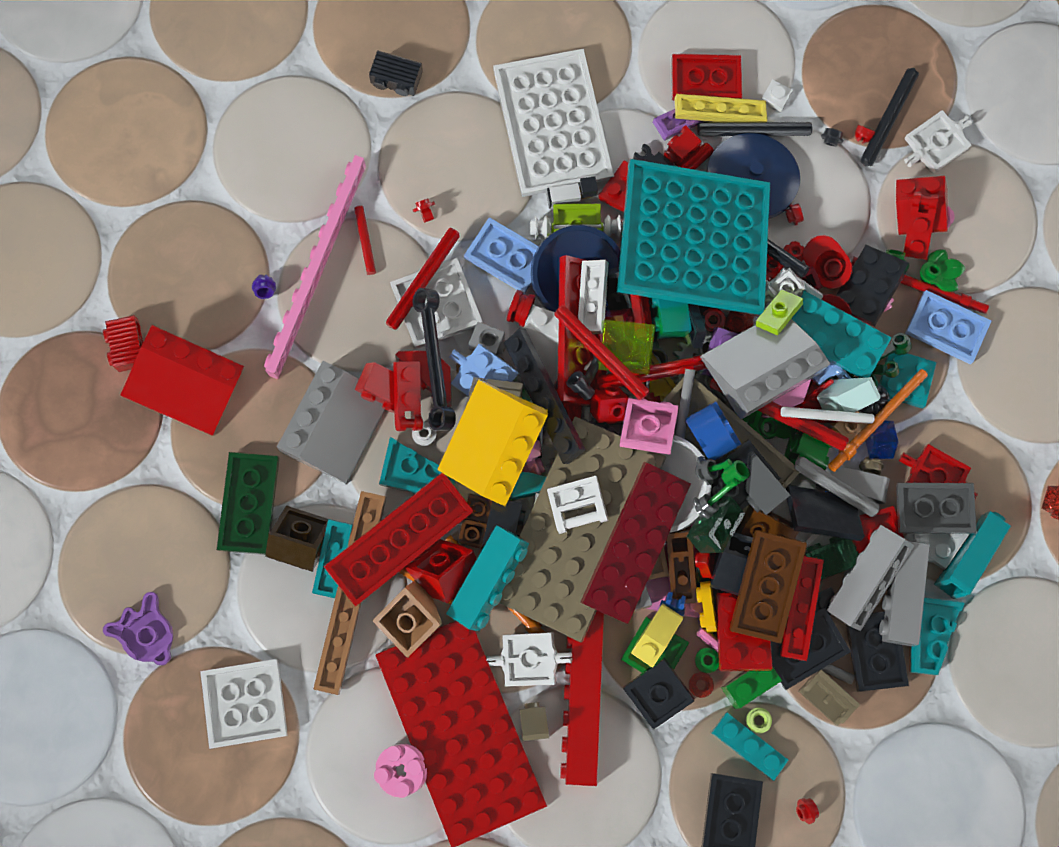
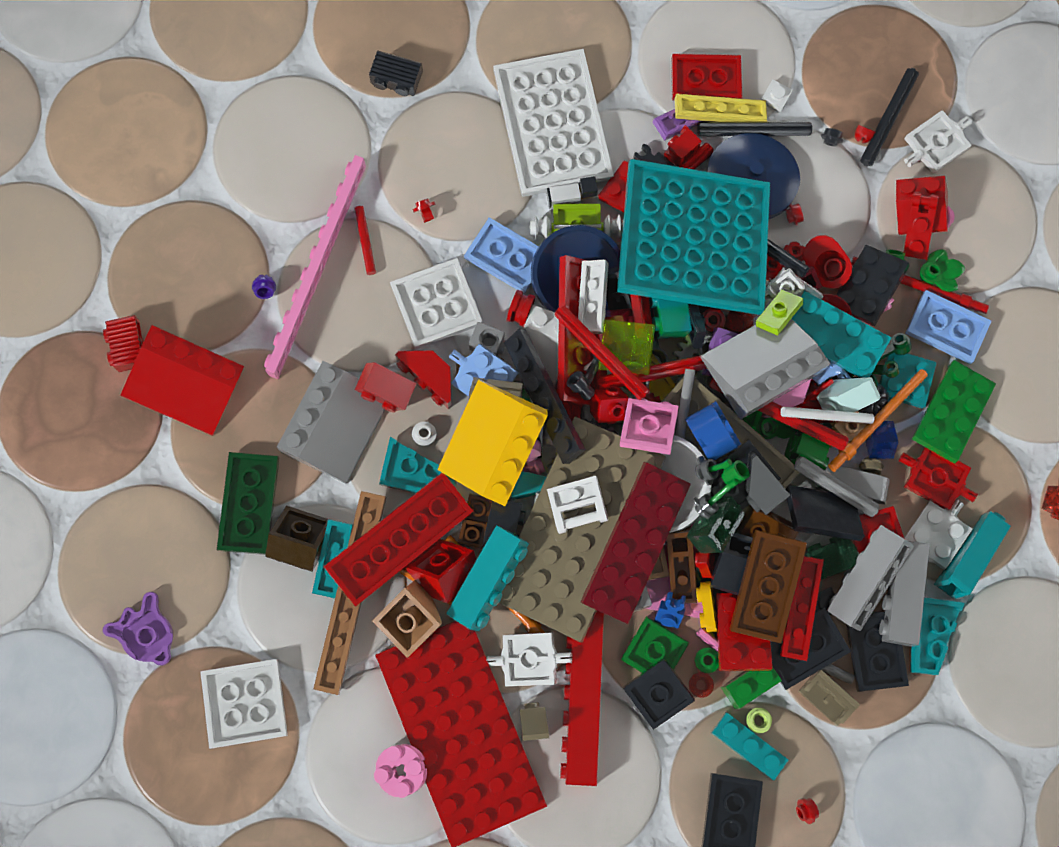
red axle [386,228,460,330] -> none
red plate [393,362,423,431] -> none
black piece [413,288,456,431] -> none
light yellow slope [631,603,684,668] -> none
dark grey plate [896,483,976,534] -> none
none -> green plate [912,360,996,464]

